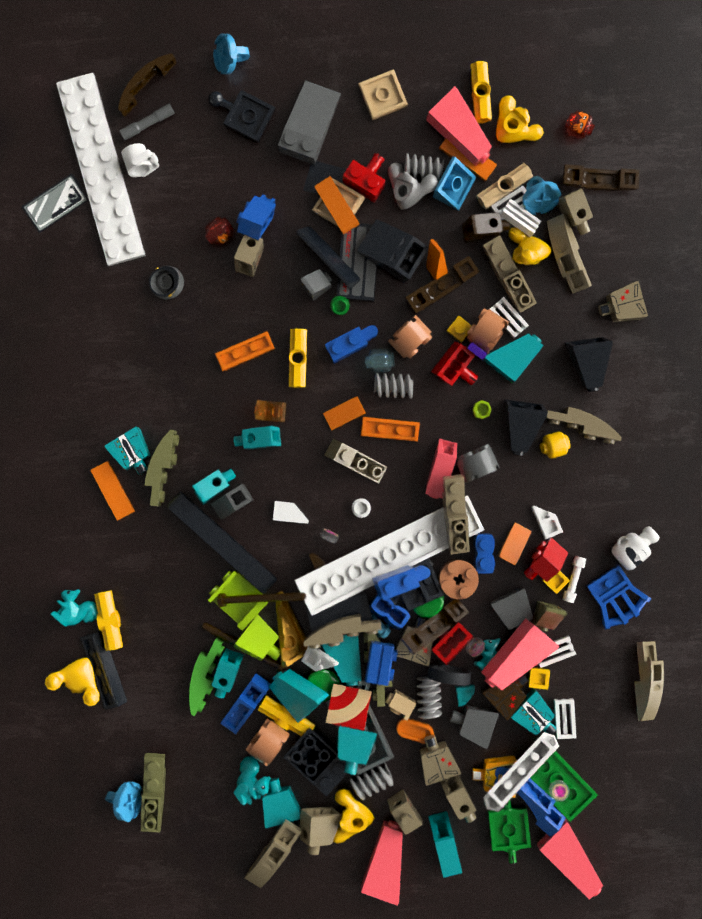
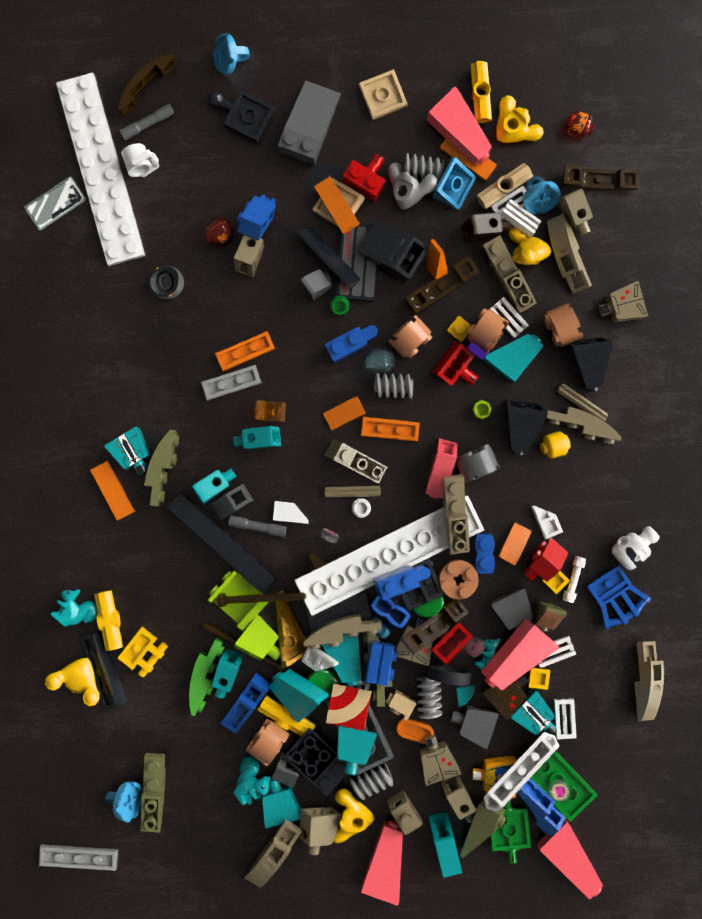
yellow piece [289,329,307,388] -> none
none -> light grey tile [39,844,118,871]
none -> yellow plate [118,627,168,677]
none -> light grey tile [201,365,261,401]
none -> dark grey piece [228,515,287,538]
none -> dark grey panel [272,753,299,788]
none -> dark tan axle [324,486,381,497]
none -> olive slope [460,800,506,858]
none -> nougat brick [544,303,583,347]
none -> dark tan axle [557,384,608,421]

